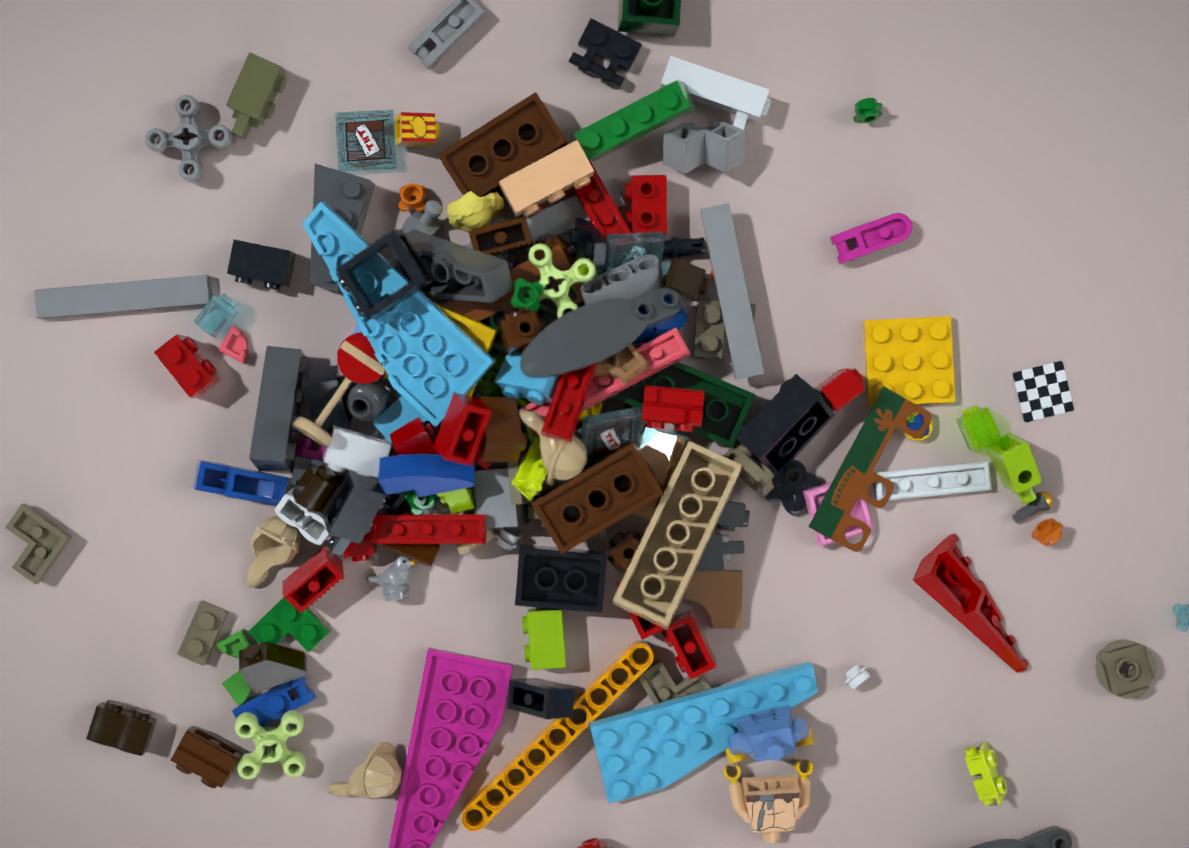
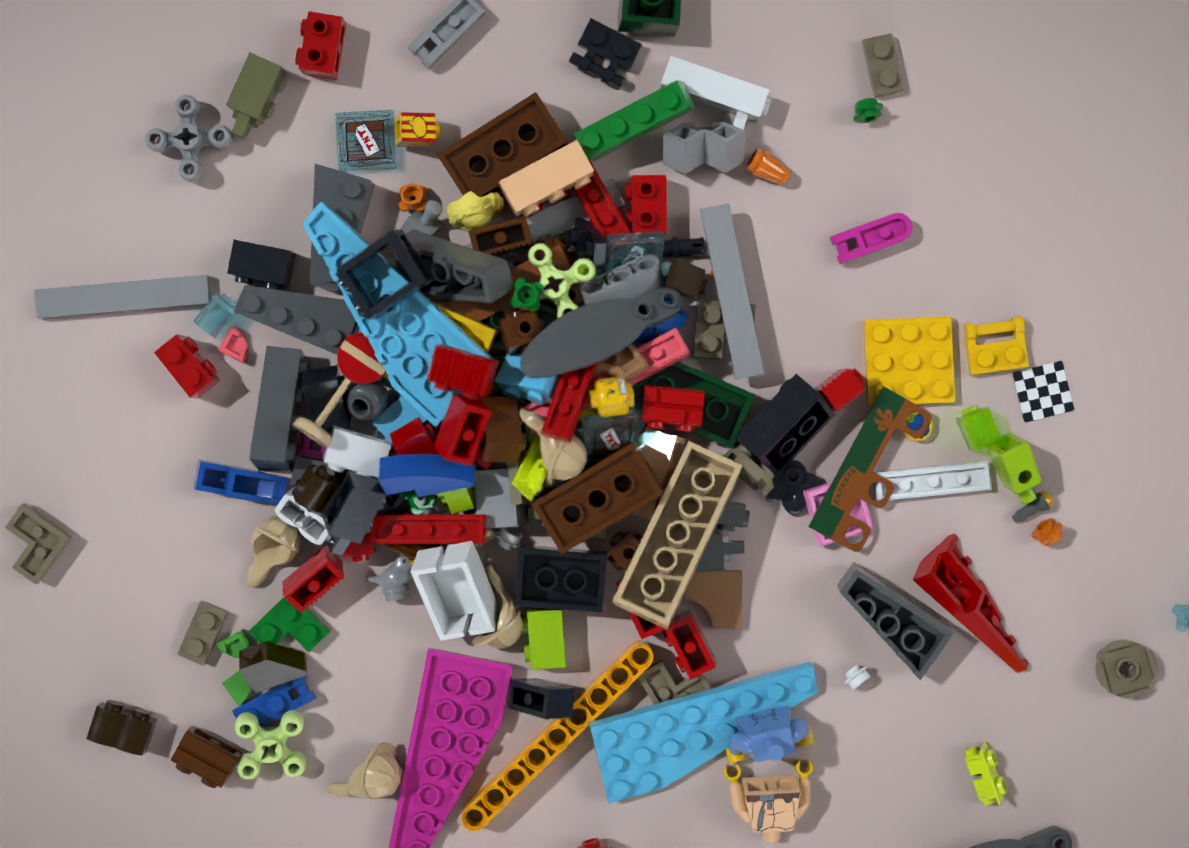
none -> dark grey wedge [233,285,357,355]
none -> red brick [295,11,347,80]
none -> white piece [410,541,500,641]
none -> red brick [427,344,498,400]
none -> tan piece [472,564,523,648]
none -> yellow head [589,377,634,417]
none -> orange cone [746,148,791,186]
none -> dark grey wedge [837,562,954,680]
none -> dark tan plate [862,33,904,98]
none -> yellow plate [963,316,1029,375]

